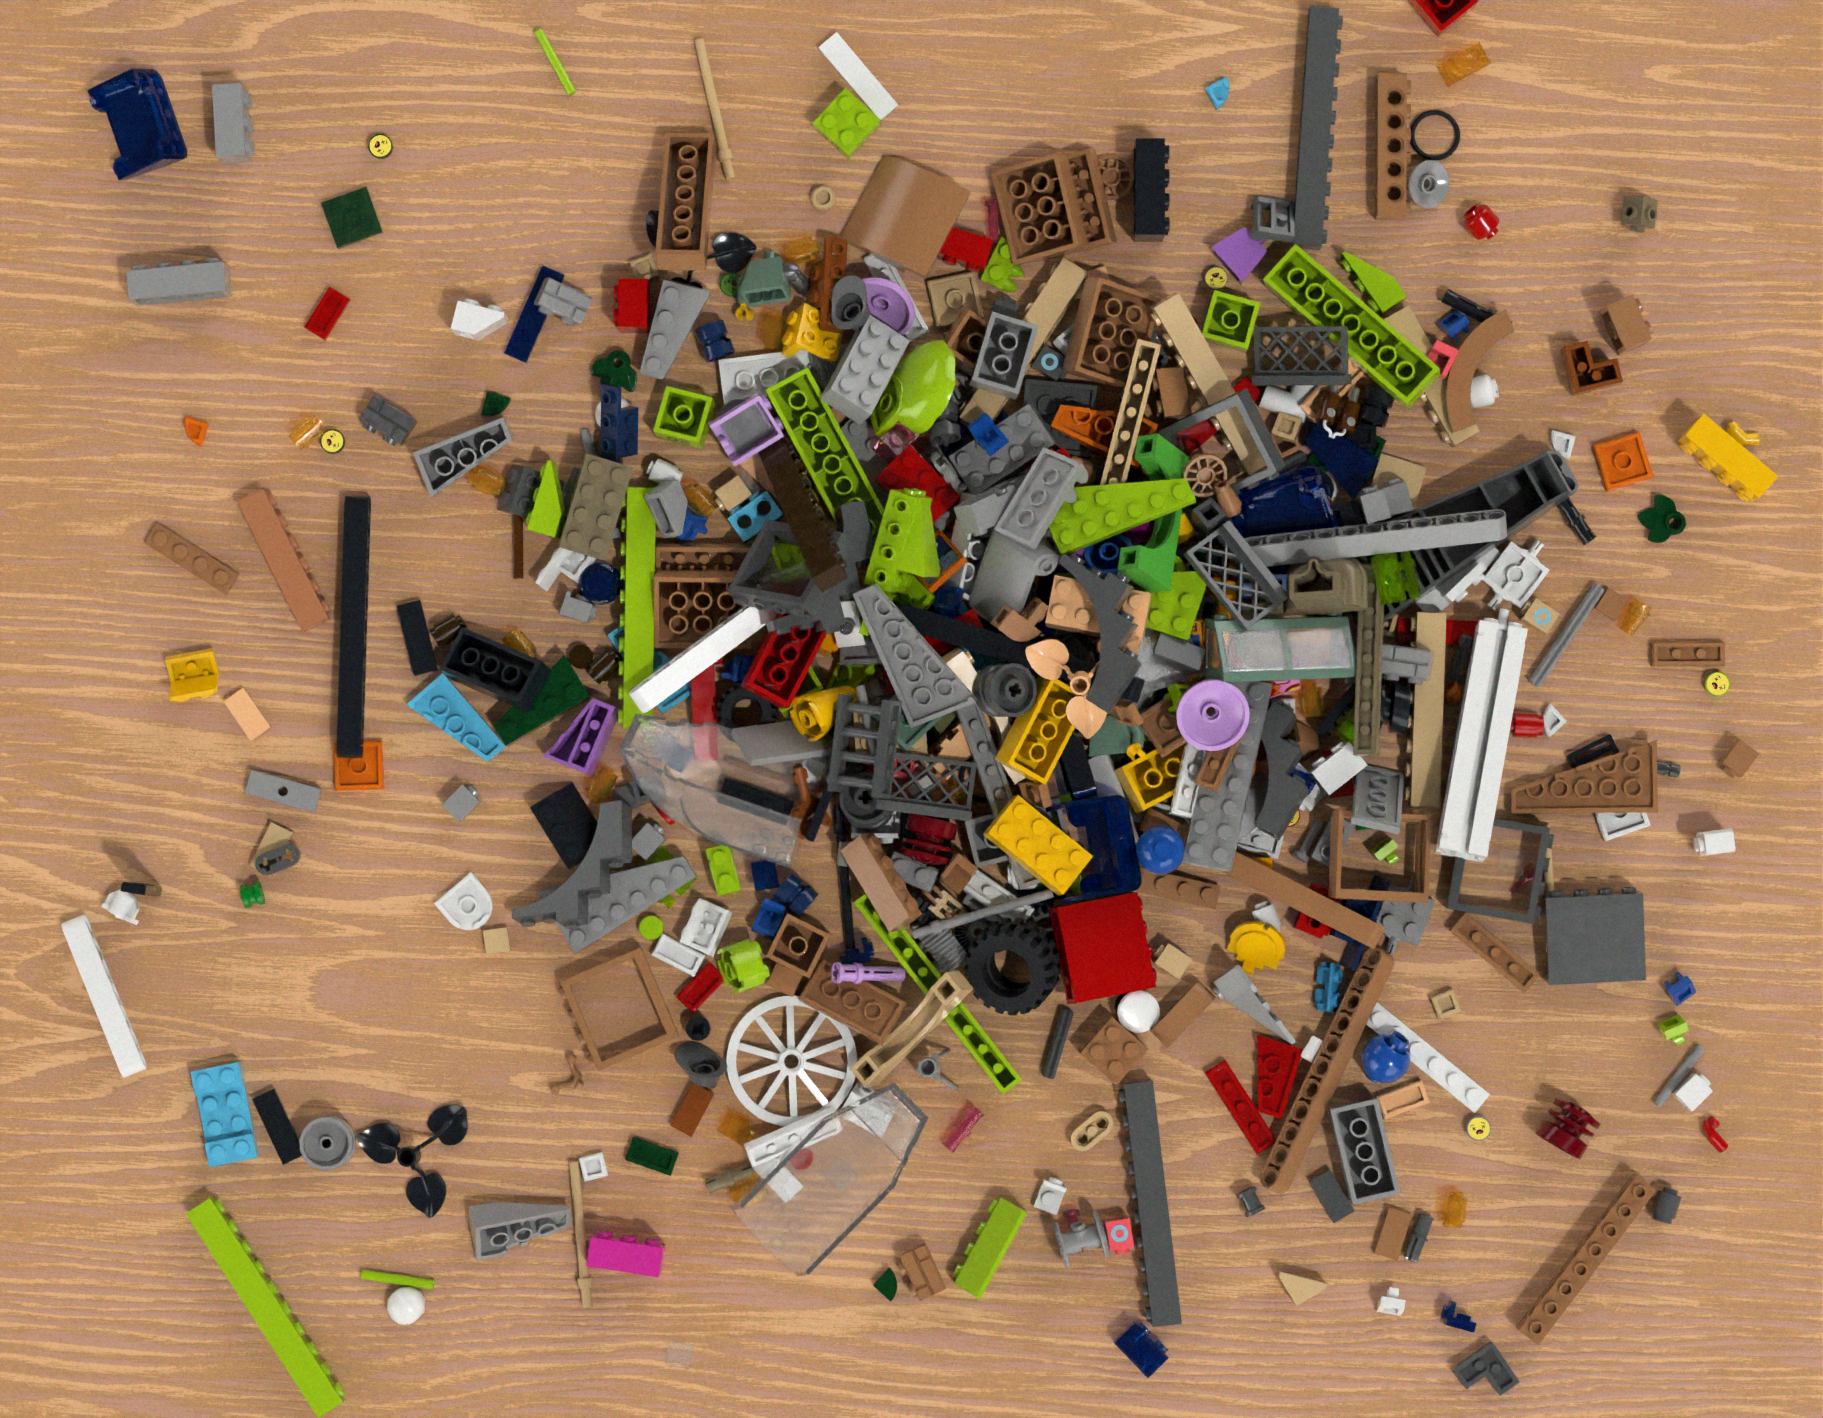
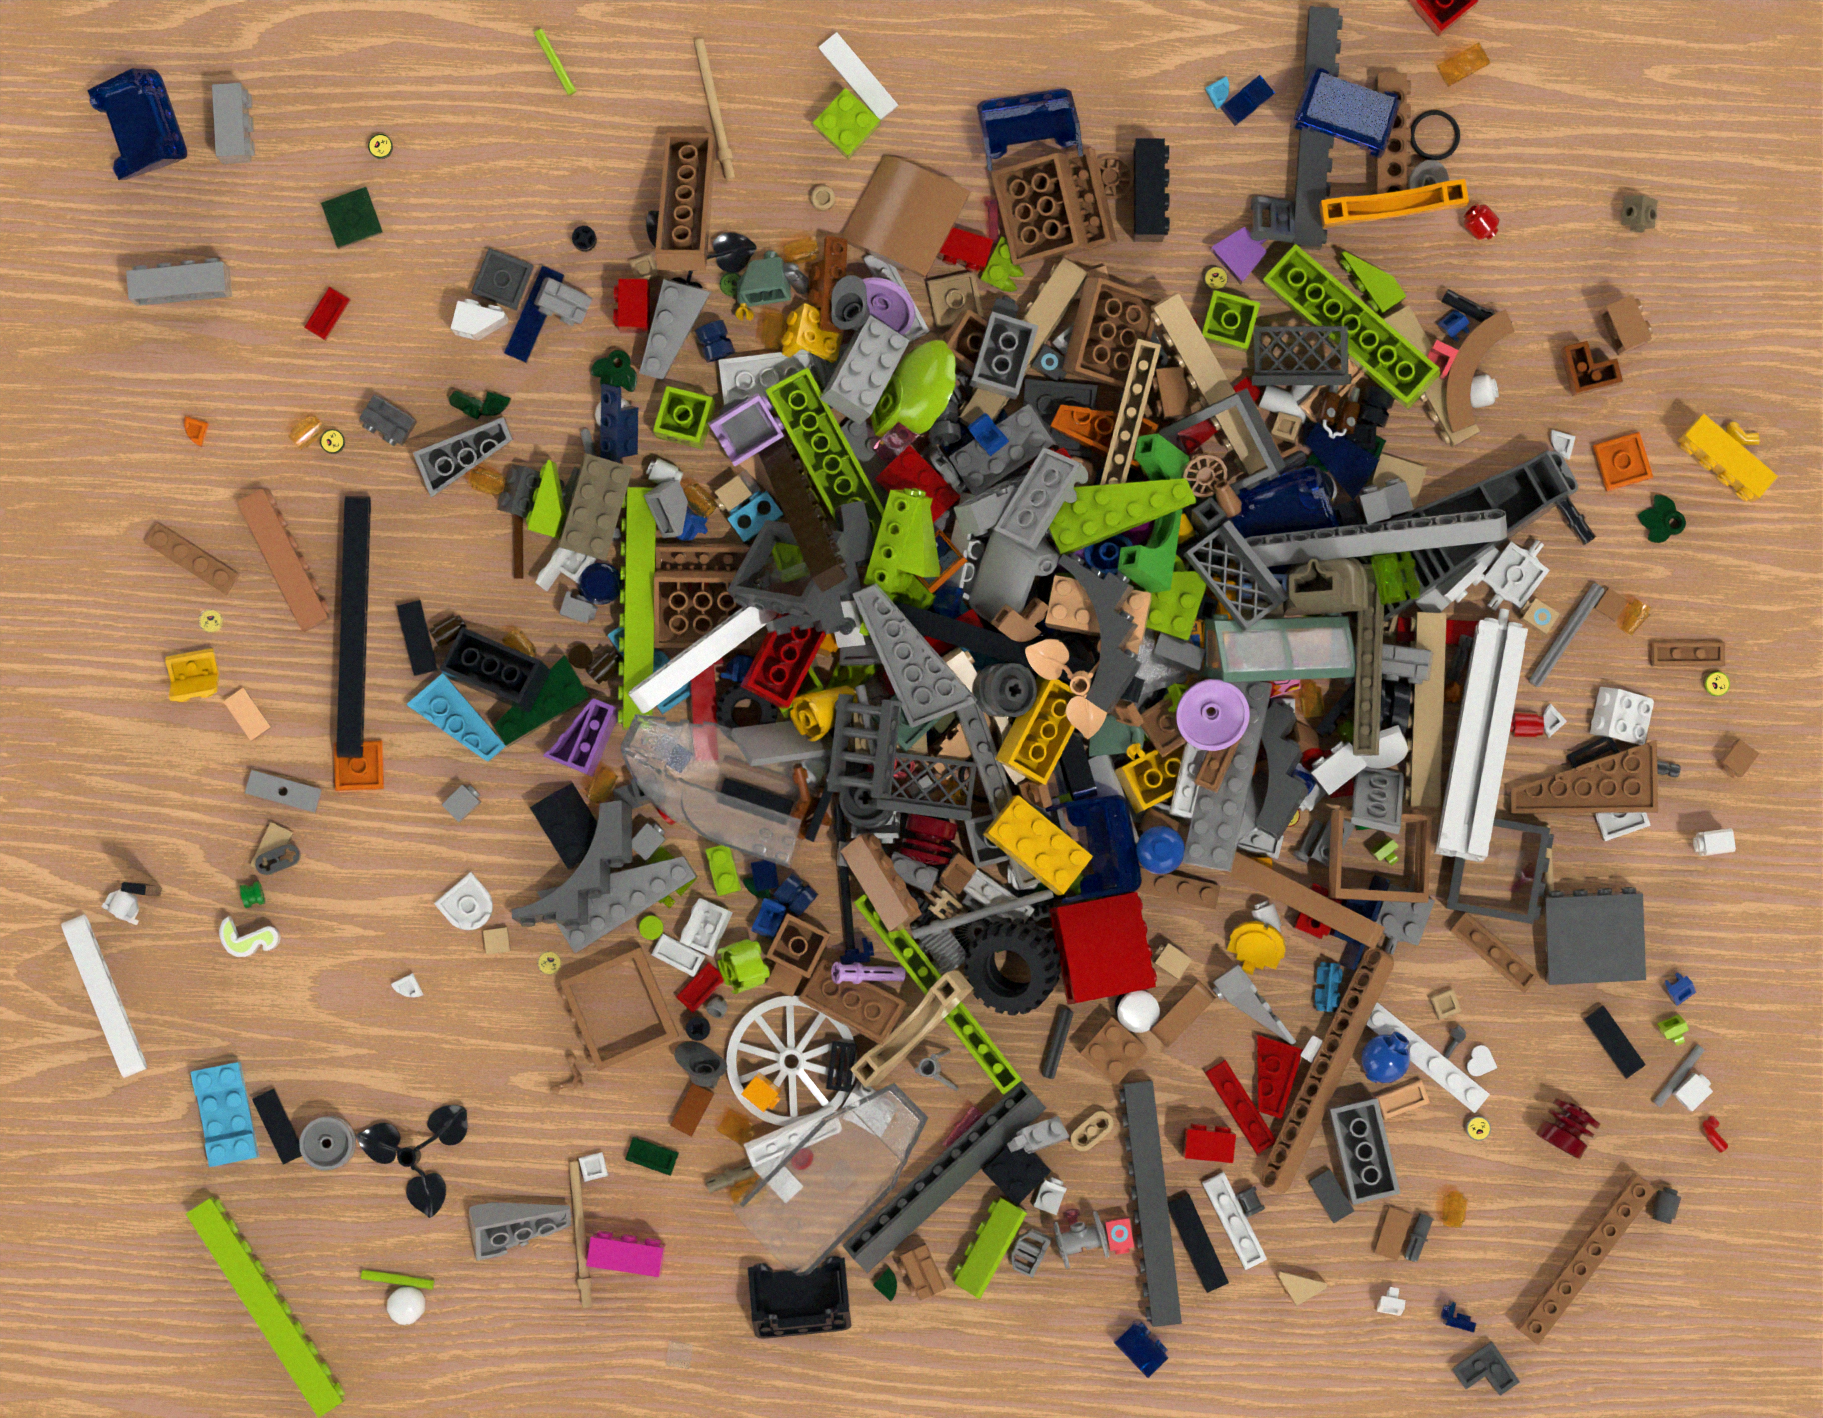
none -> clear tile [198,609,223,633]
none -> white animal [219,916,281,957]
none -> white tile [391,973,424,997]
none -> dark green piece [449,391,484,420]
none -> dark grey plate [471,248,534,311]
none -> clear tile [537,951,562,975]
none -> black wheel [572,226,597,252]
none -> light grey hinge [706,997,728,1019]
none -> light orange brick [741,1072,782,1112]
none -> dark green tile [743,875,771,899]
none -> black windscreen [748,1256,852,1339]
none -> black tile [826,1041,857,1092]
none -> dark grey brick [842,1081,1046,1273]
none -> clear blue windscreen [977,89,1083,171]
none -> black brick [982,1136,1051,1206]
none -> light grey hinge [1007,1116,1069,1154]
none -> light grey piece [1011,1229,1052,1278]
none -> black tile [1168,1194,1229,1293]
none -> red brick [1182,1123,1236,1164]
none -> white tile [1202,1172,1267,1270]
none -> clear blue slope [1221,75,1275,126]
none -> clear blue windscreen [1290,67,1401,159]
none -> red tile [1301,748,1325,770]
none -> light orange arch [1319,179,1469,228]
none -> white tile [1361,725,1408,769]
none -> dark grey hand [1443,1025,1466,1059]
none -> white tile [1466,1045,1497,1076]
none -> black tile [1583,1005,1646,1079]
none -> white bracket [1590,687,1654,745]

